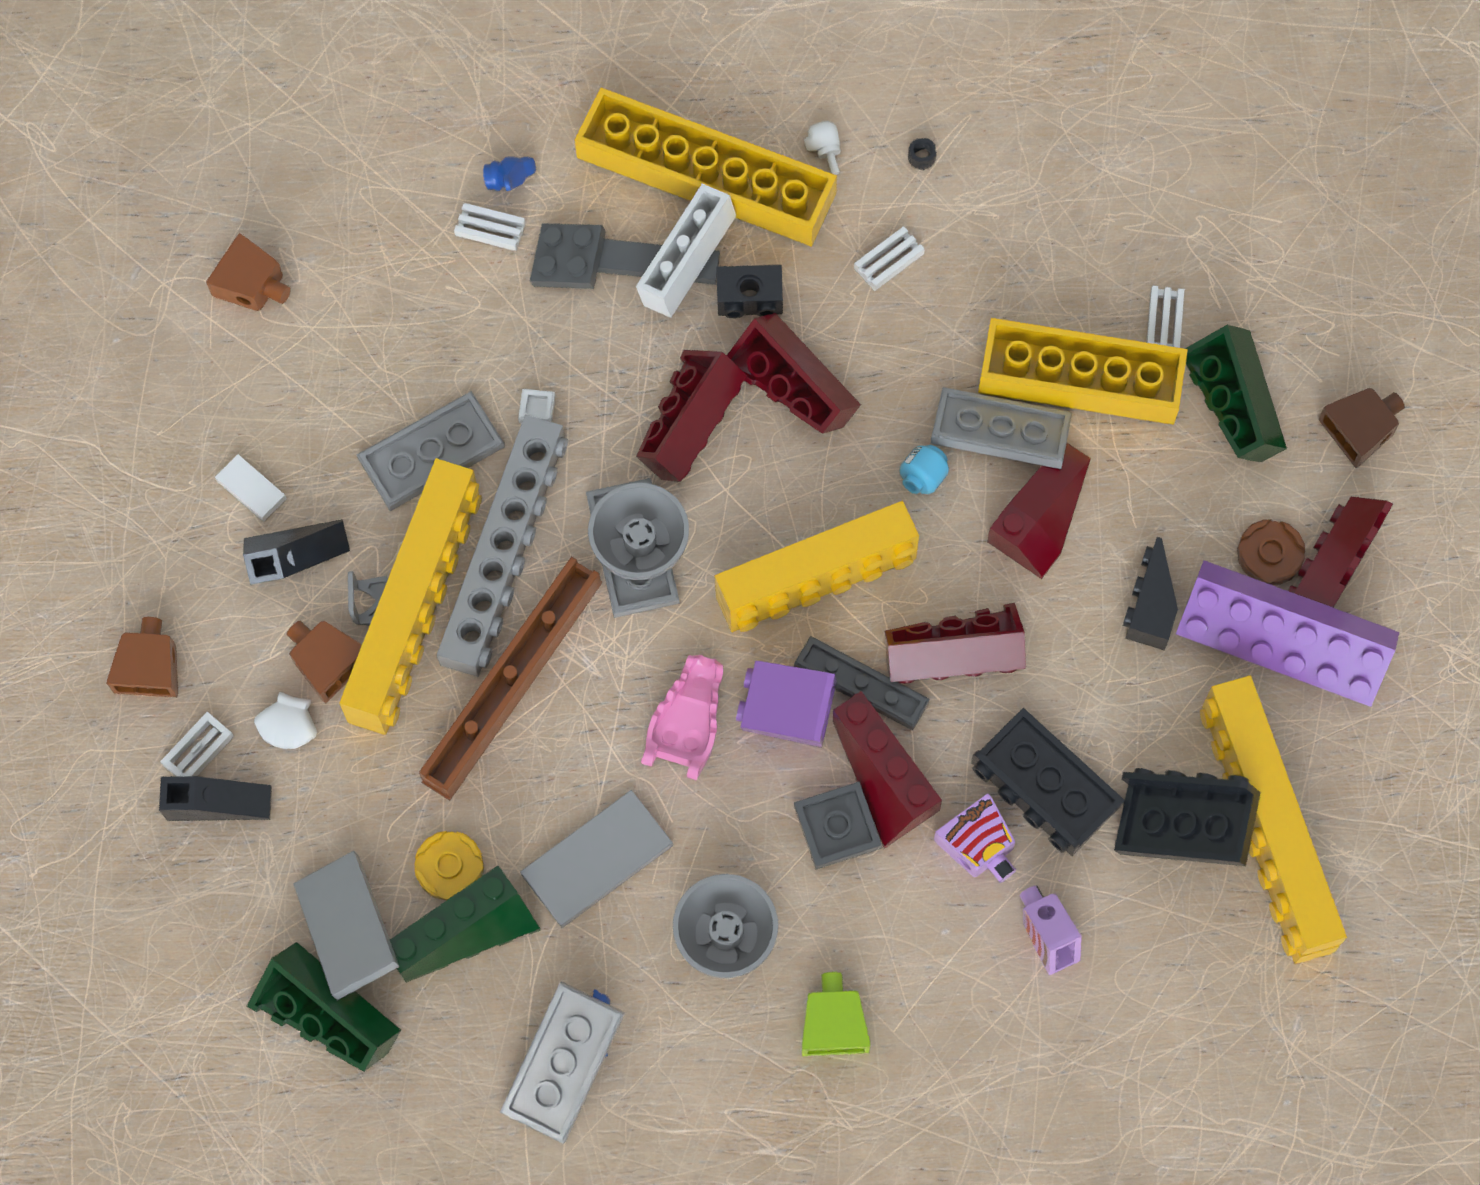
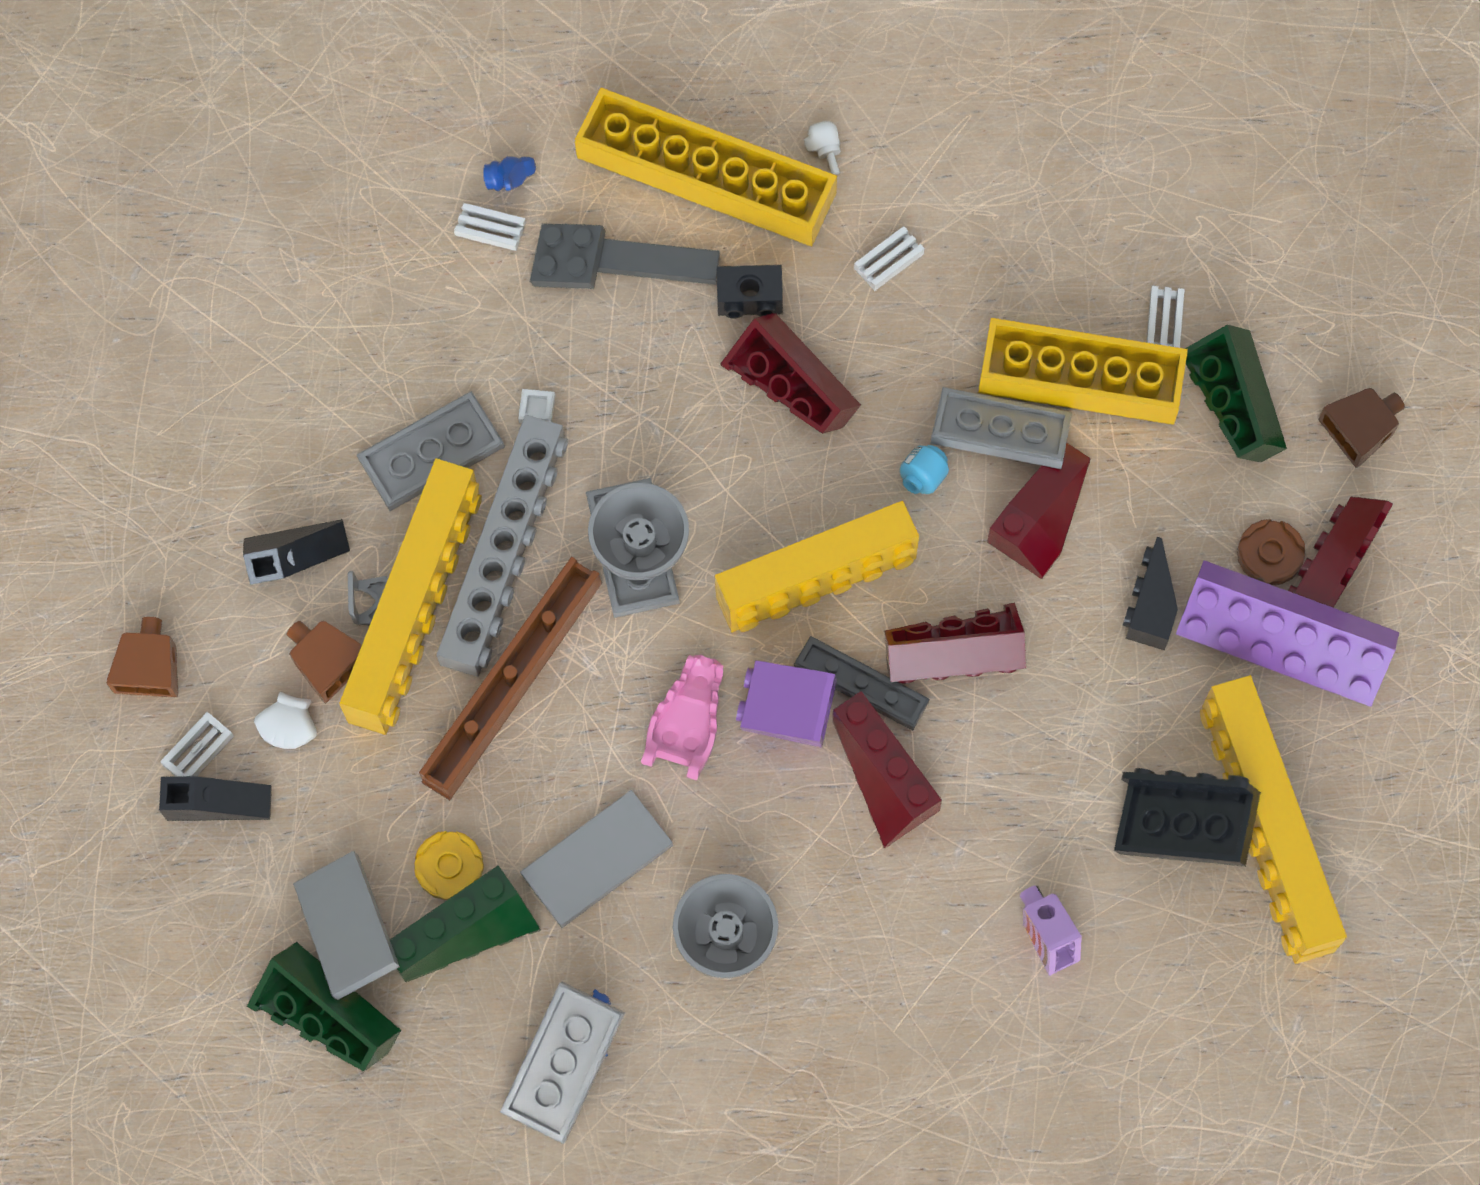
dark orange torso [206,233,291,311] -> none
white tile [215,454,287,522] -> none
white brick [636,184,736,318] -> none
dark red wedge [636,350,747,482] -> none
dark grey plate [794,782,882,870] -> none
lime torso [802,972,870,1056] -> none
black axle [908,138,937,170] -> none
torso [934,793,1016,883] -> none
black bracket [971,707,1125,856] -> none

